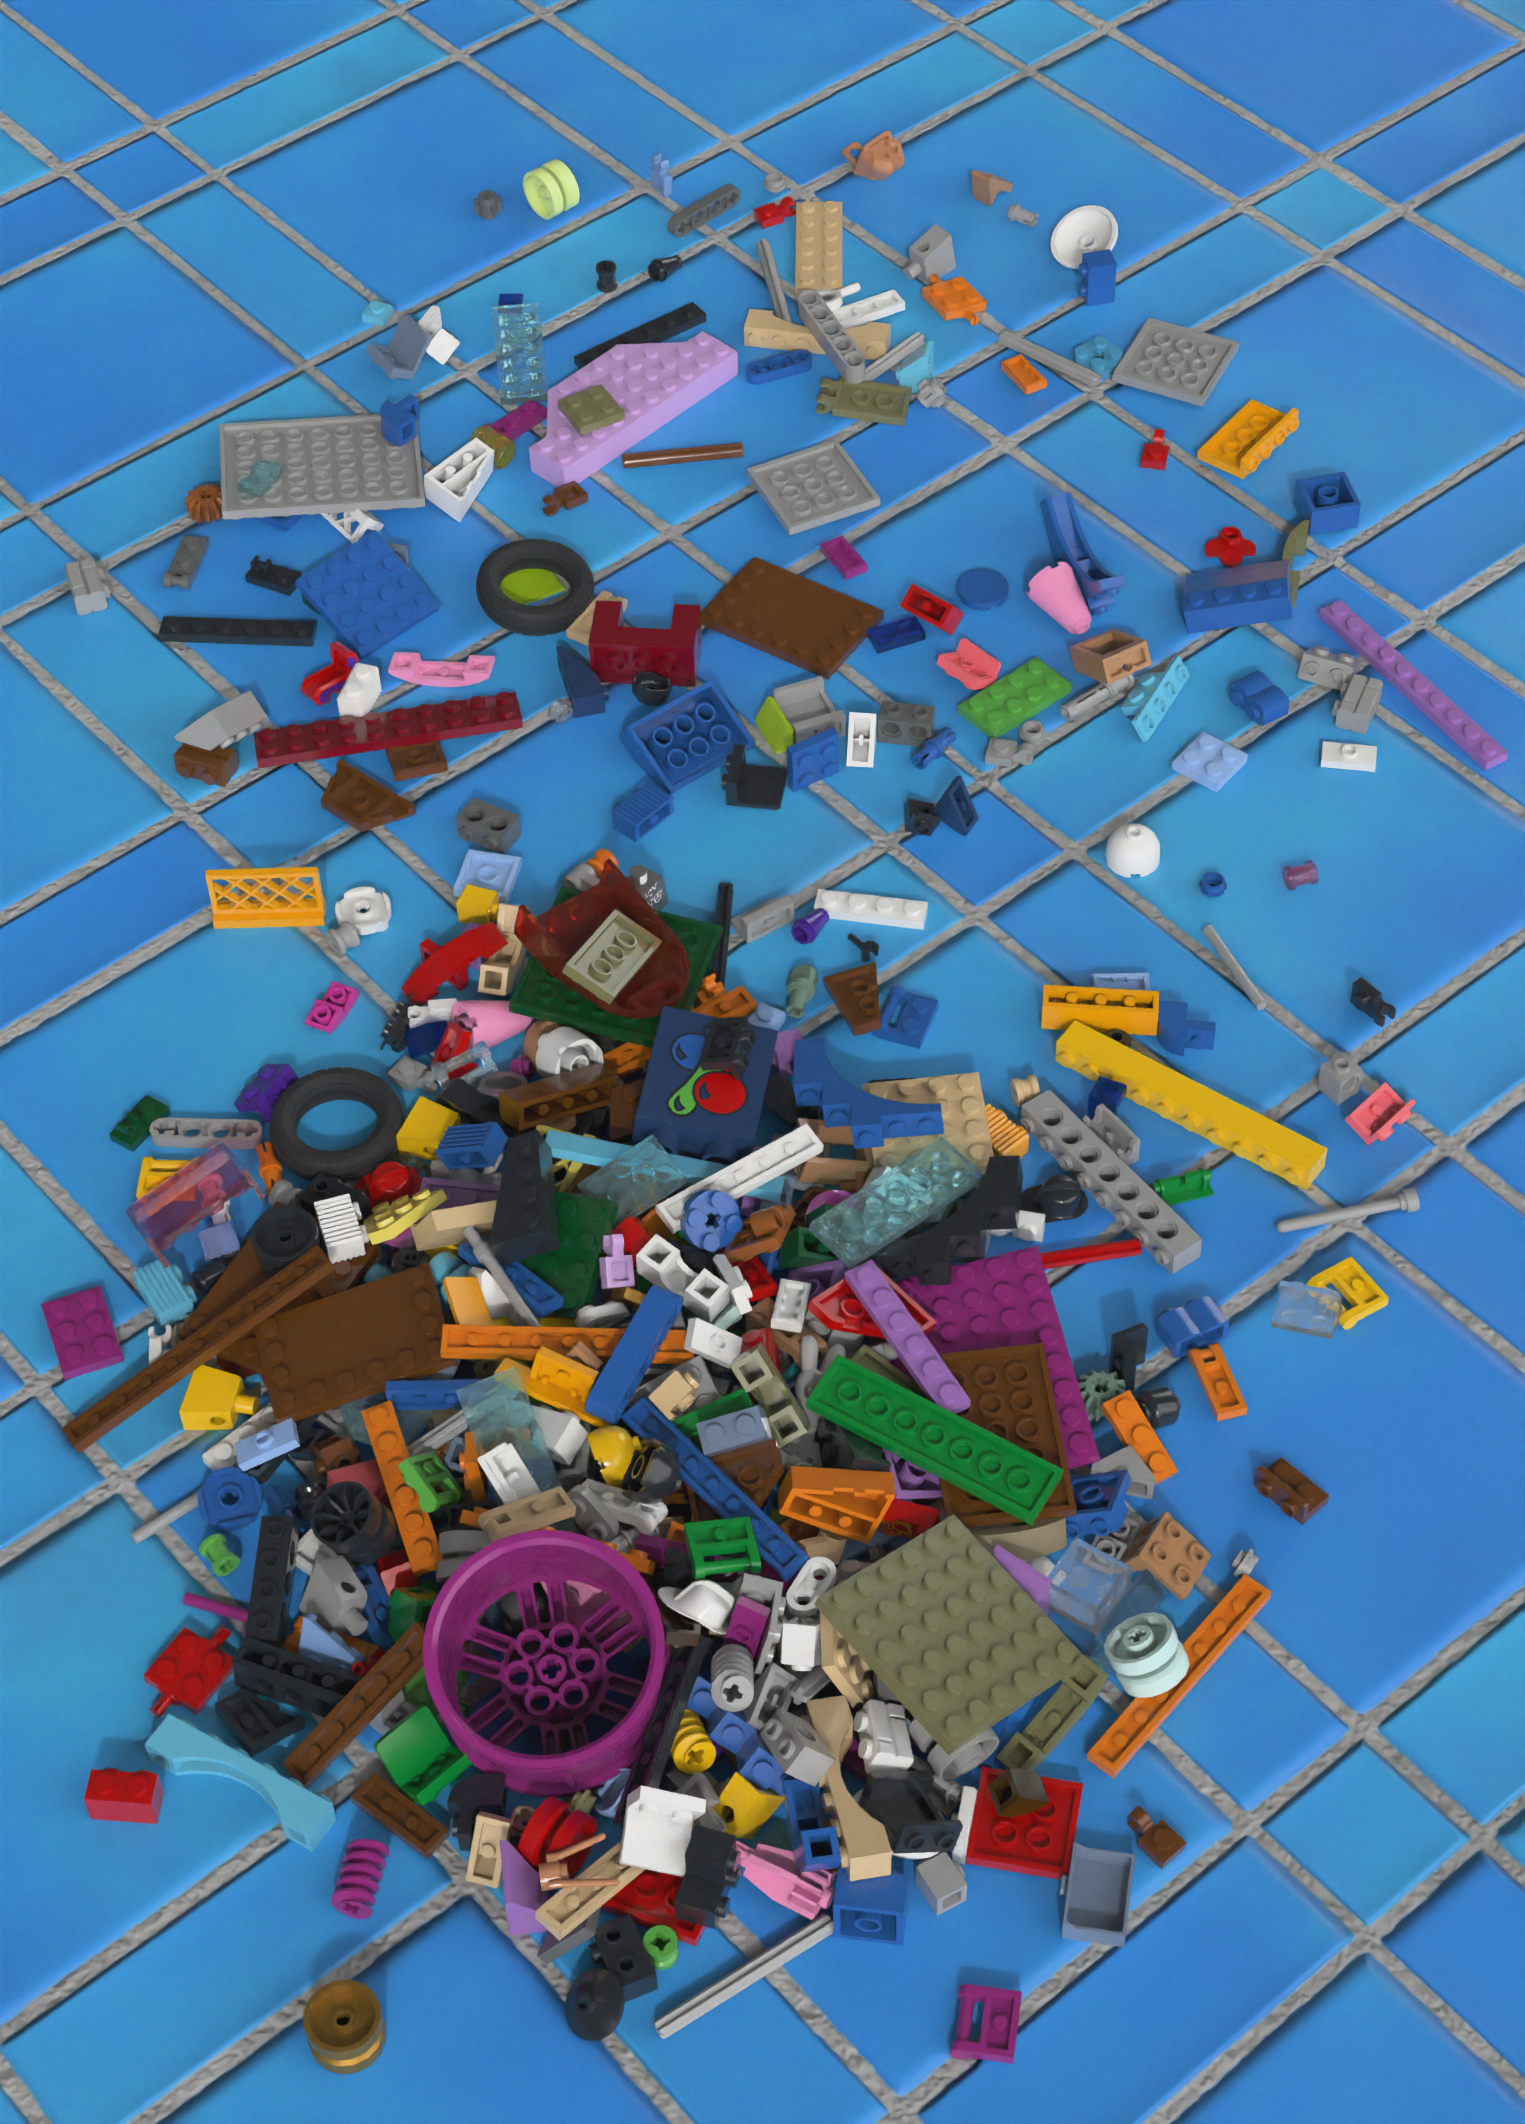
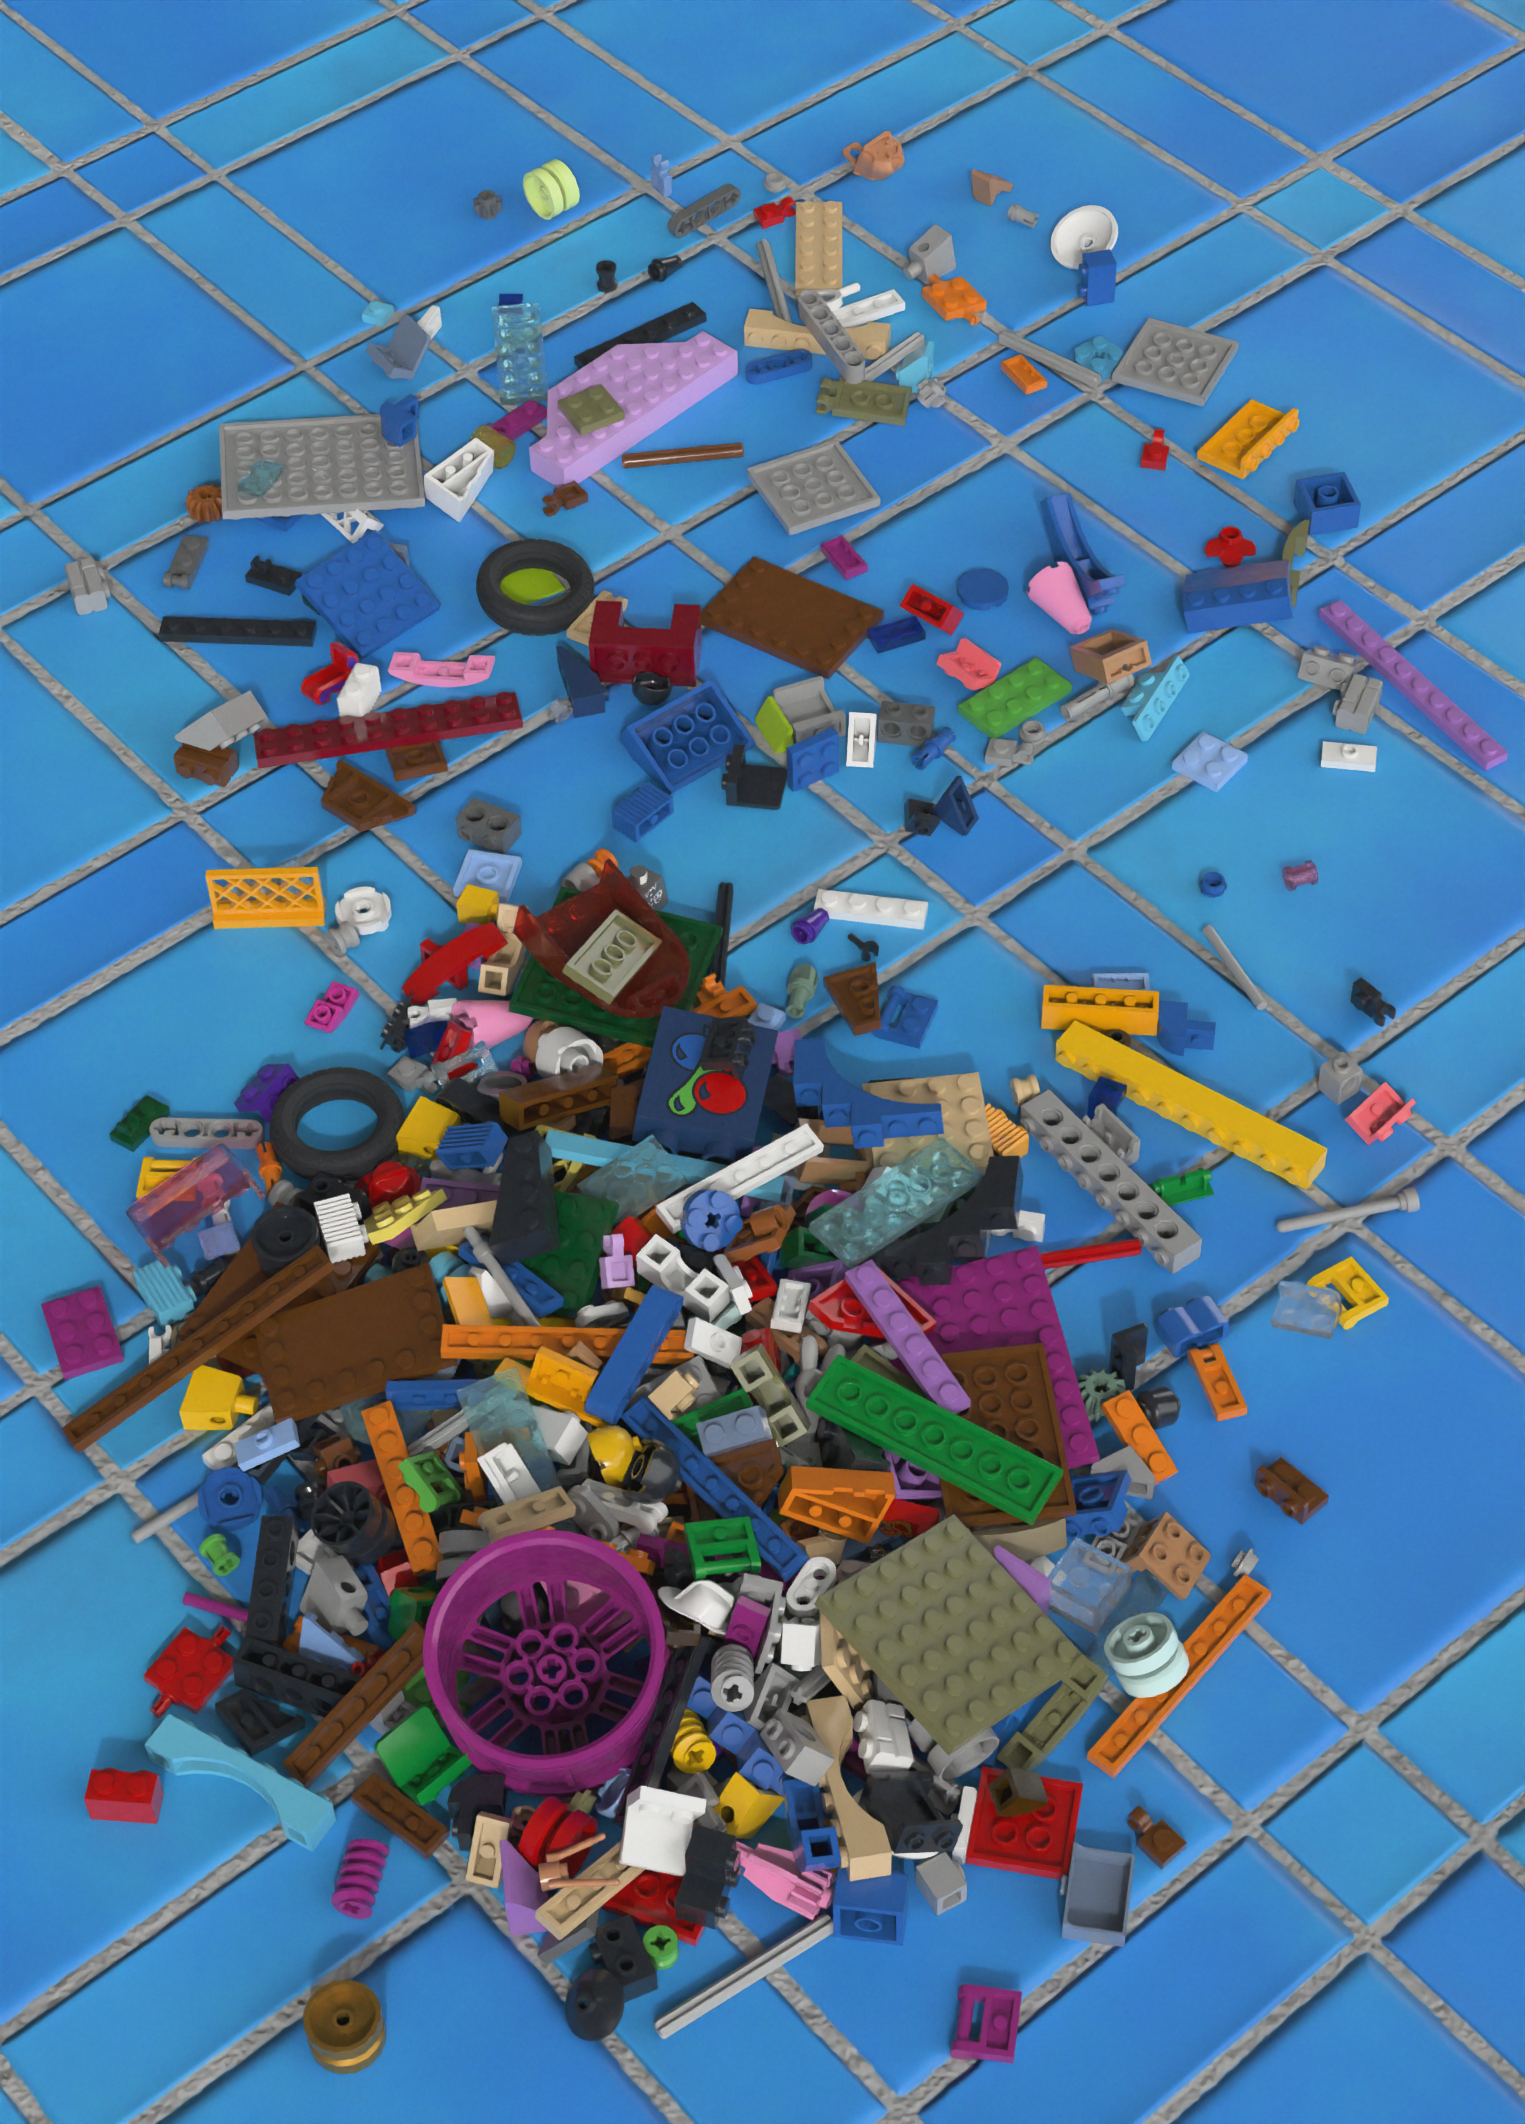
panel [426,326,461,365] -> none
light grey panel [731,895,795,944] -> none
black piece [1020,1174,1088,1223] -> none
white cylinder [1105,823,1161,878] -> none
blue brick [1230,670,1289,726] -> none

